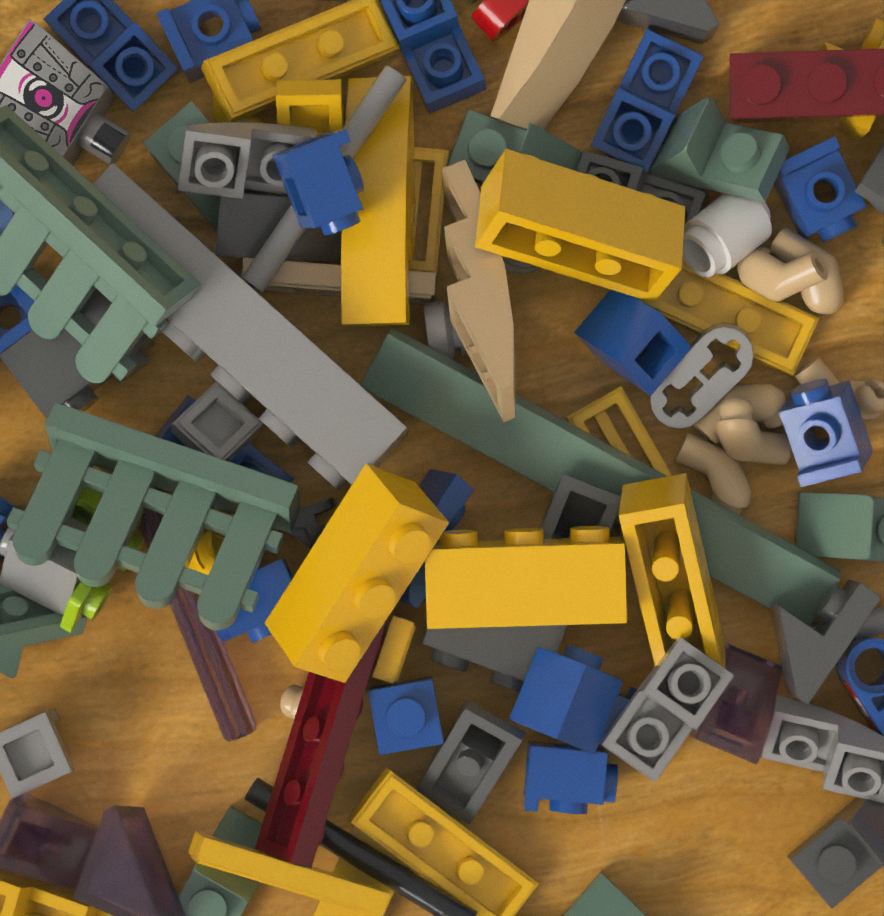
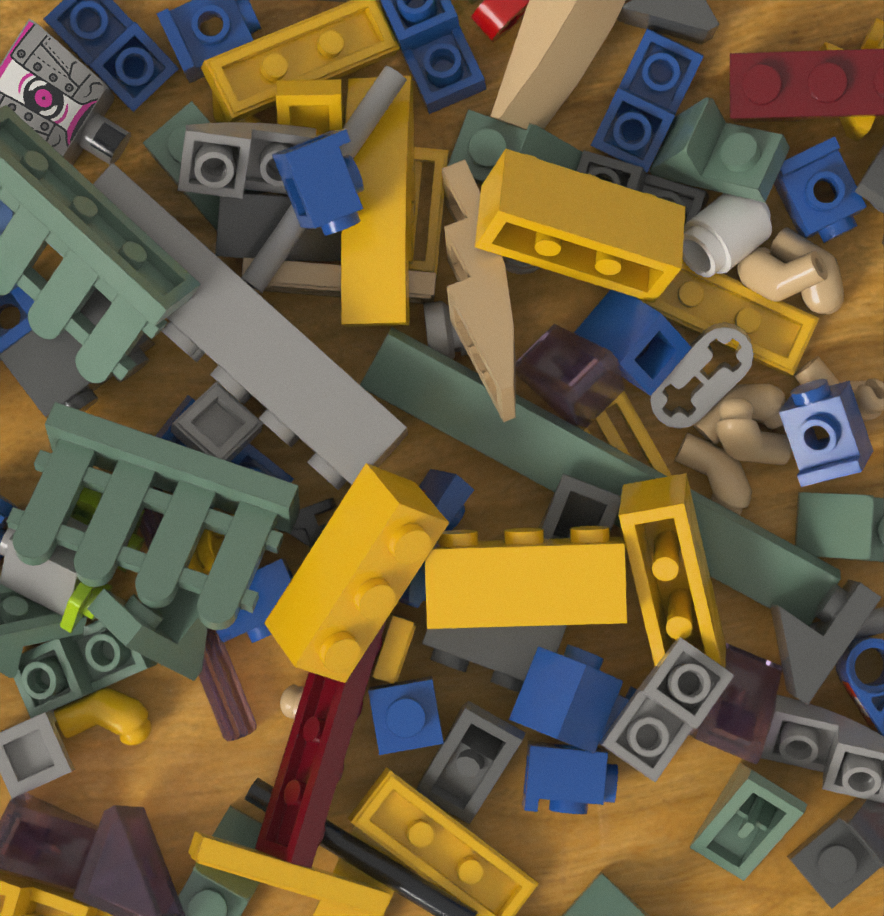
none -> sand green slope [14,620,158,718]
none -> yellow arm [54,688,152,745]
none -> sand green slope [87,587,207,681]
none -> slope [516,324,625,431]
none -> sand green slope [690,763,808,881]

